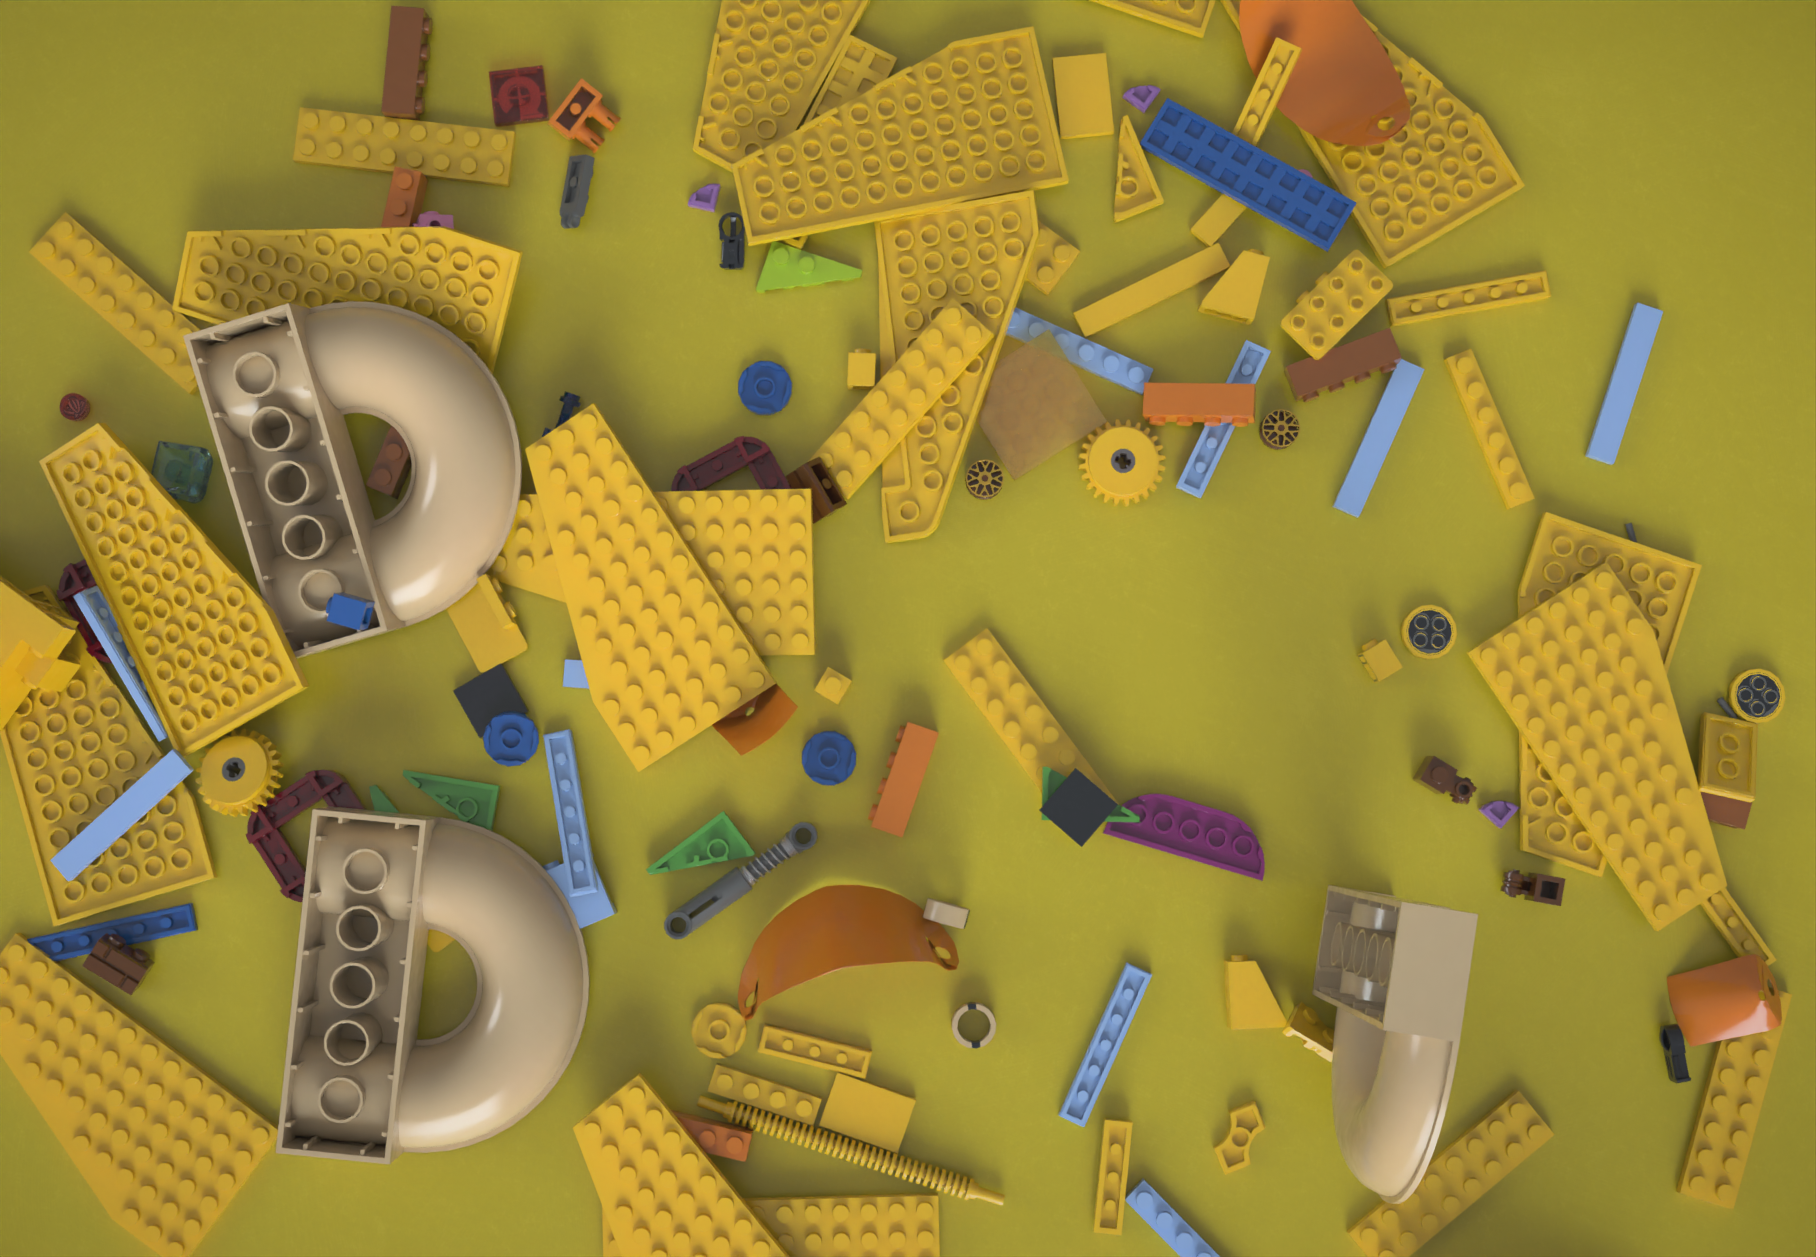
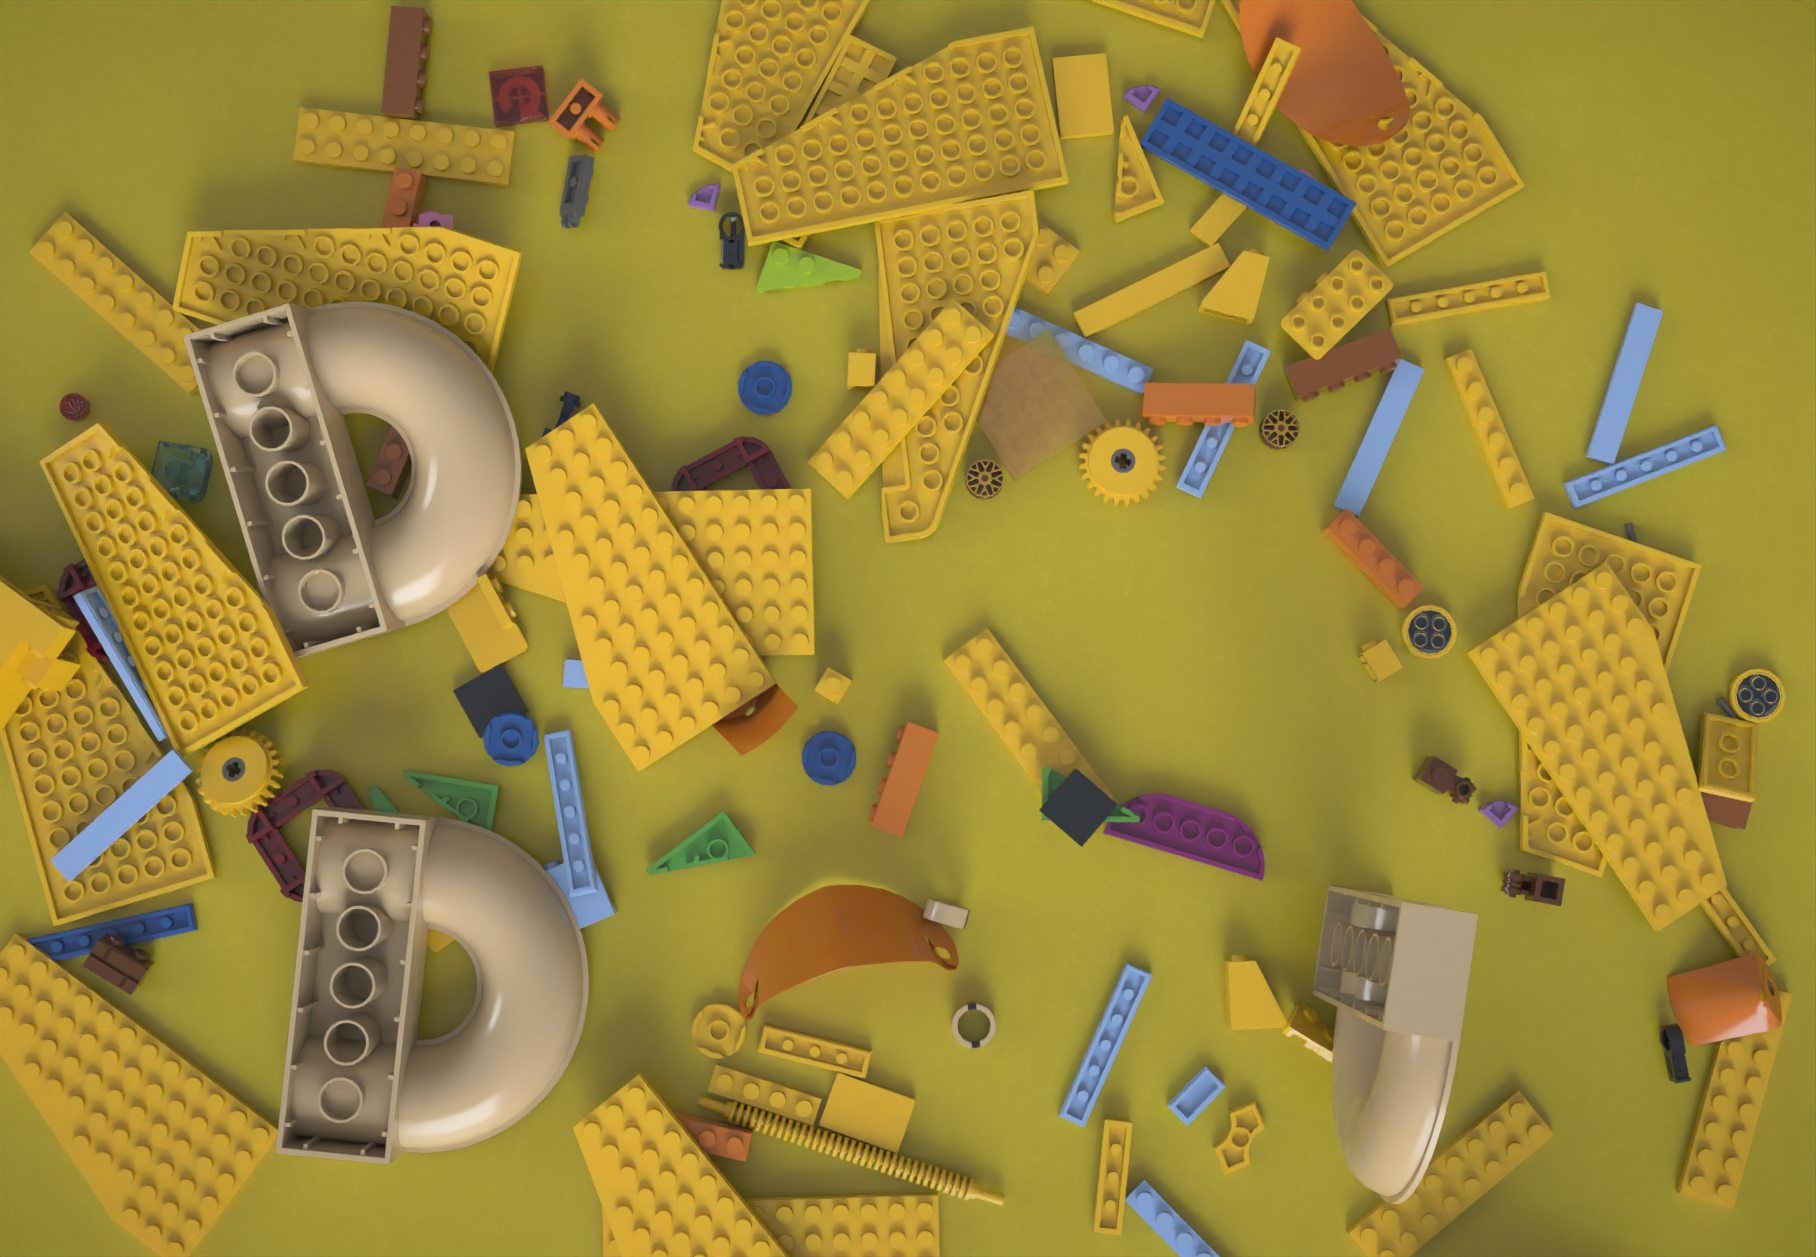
blue brick [326,592,375,630] -> none
dark grey piece [664,822,818,939] -> none
reddish brown brick [786,457,847,524] -> none
none -> light blue tile [1167,1066,1226,1126]
none -> orange brick [1322,509,1424,609]
none -> light blue tile [1563,425,1727,509]

